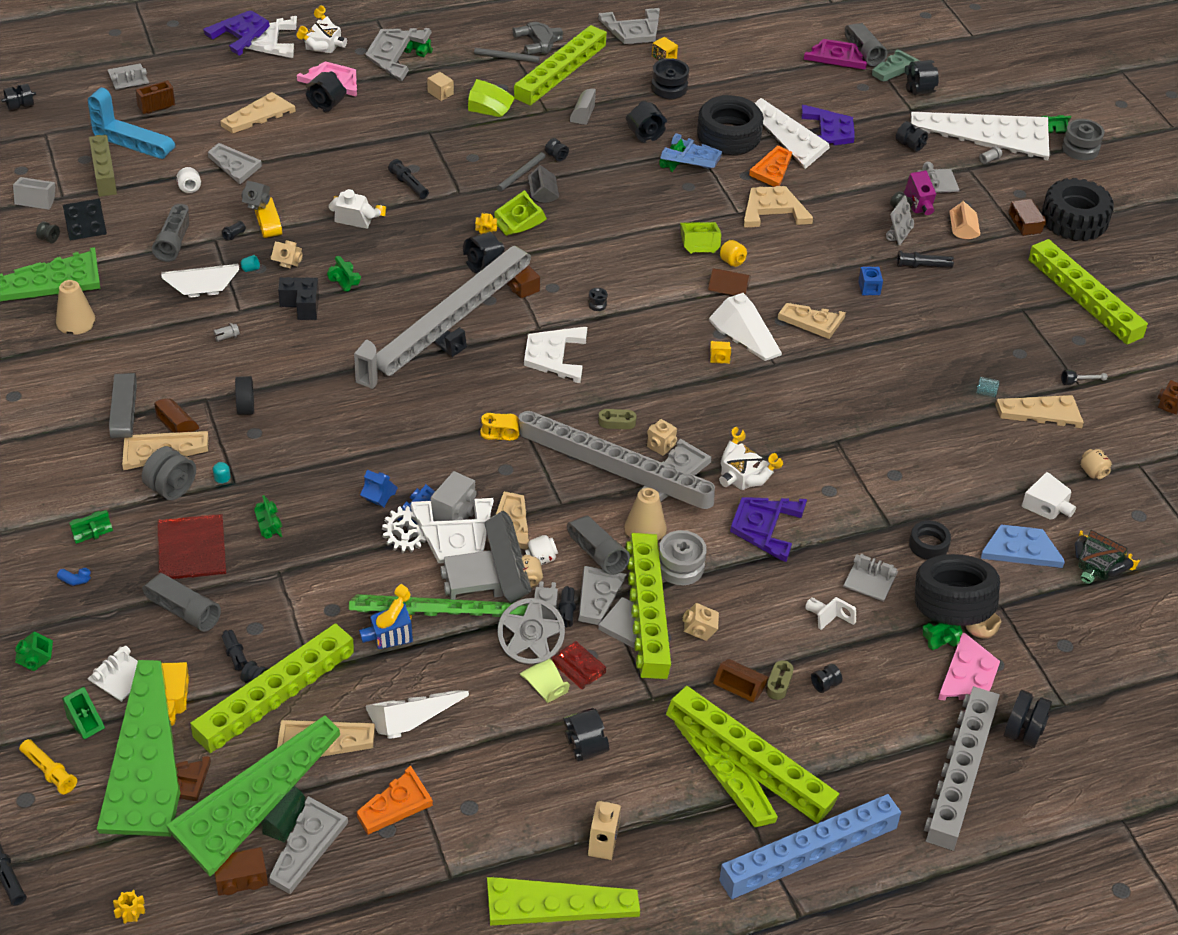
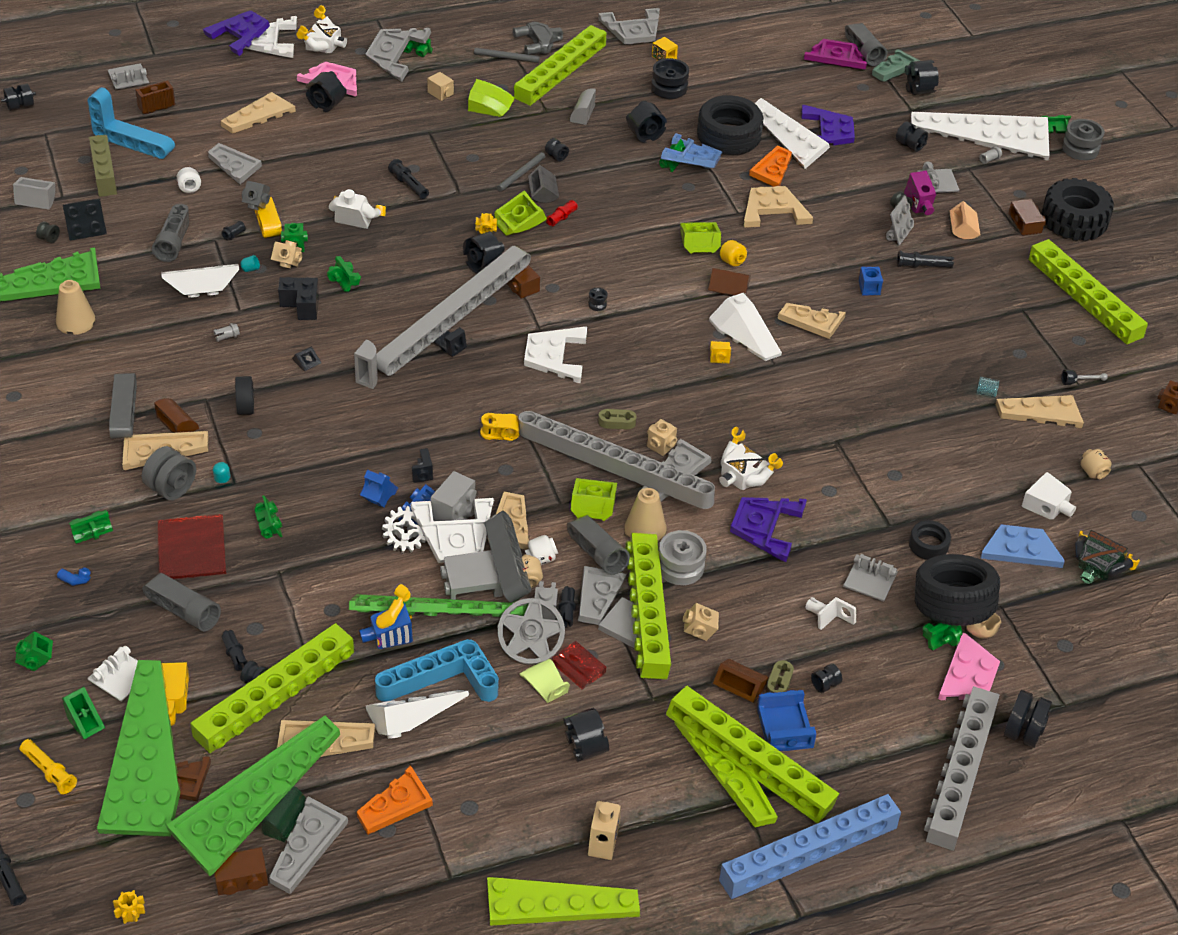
none -> green brick [281,223,308,252]
none -> black slope [292,346,322,372]
none -> dark azure beam [375,639,499,702]
none -> black bracket [411,448,433,483]
none -> red pin [546,200,578,227]
none -> lime slope [571,478,617,521]
none -> blue panel [757,690,816,751]

